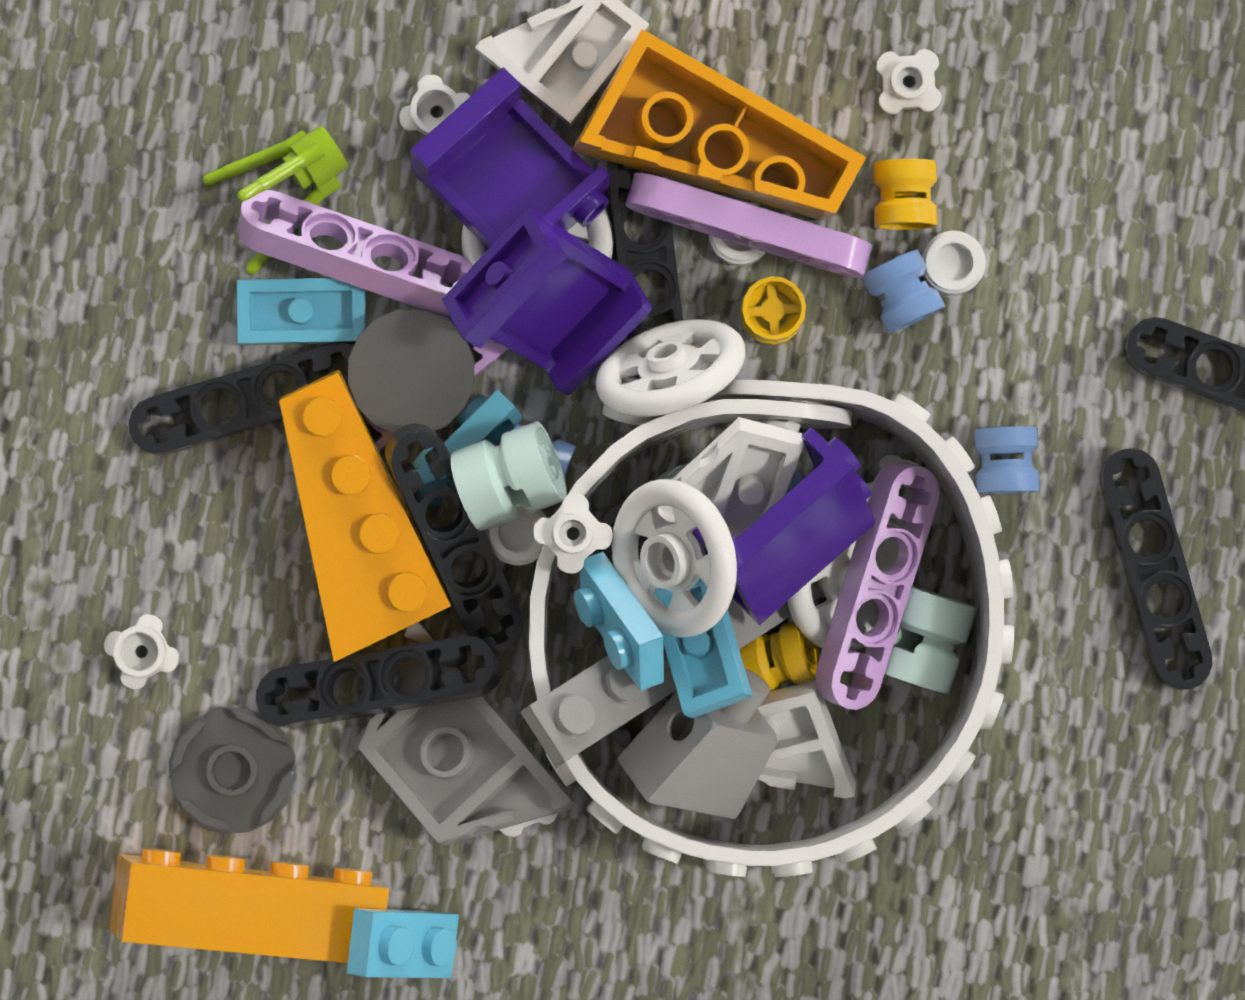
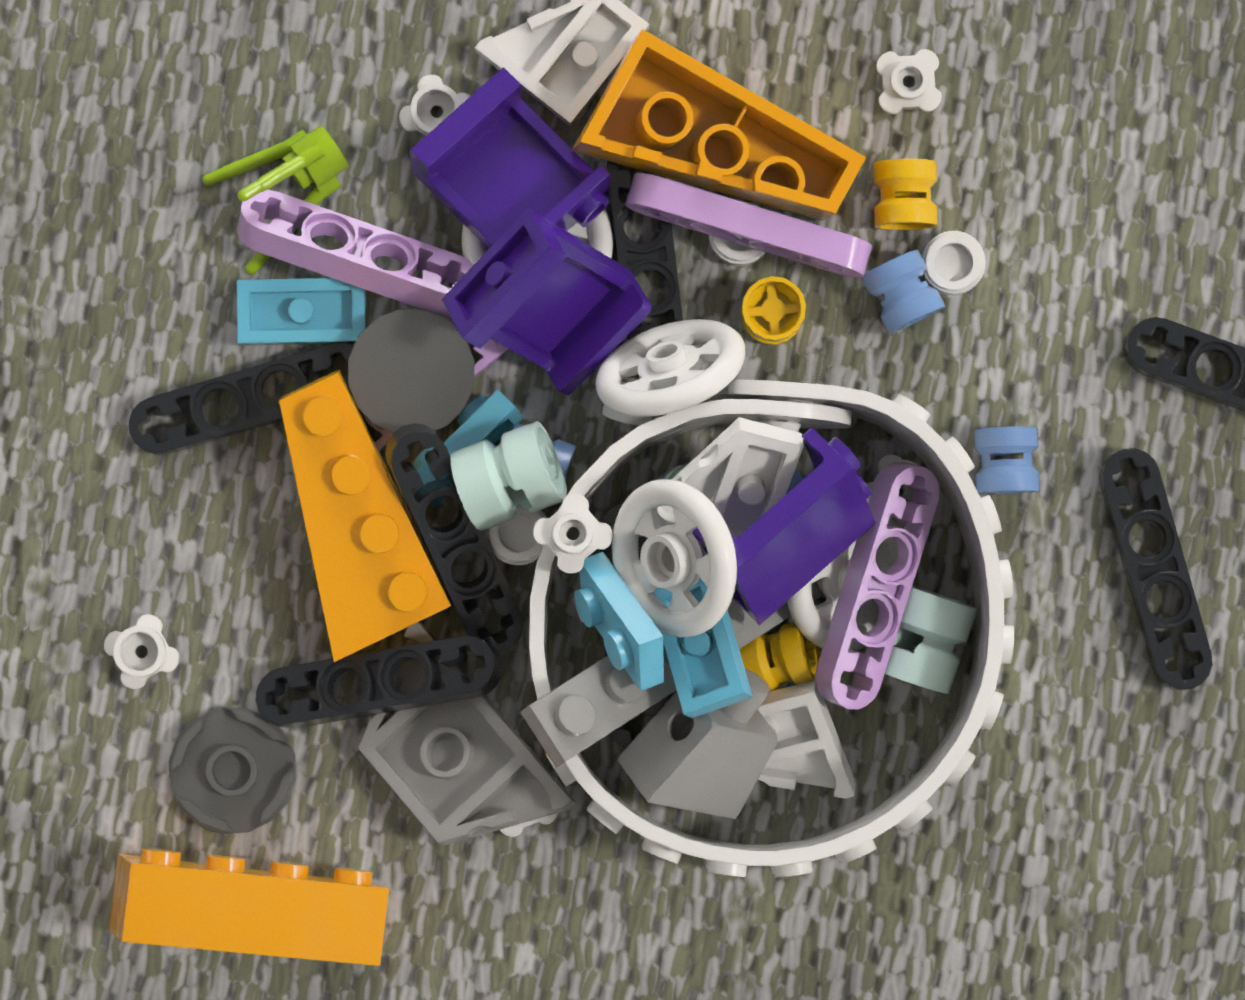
medium azure plate [346,908,459,978] -> none

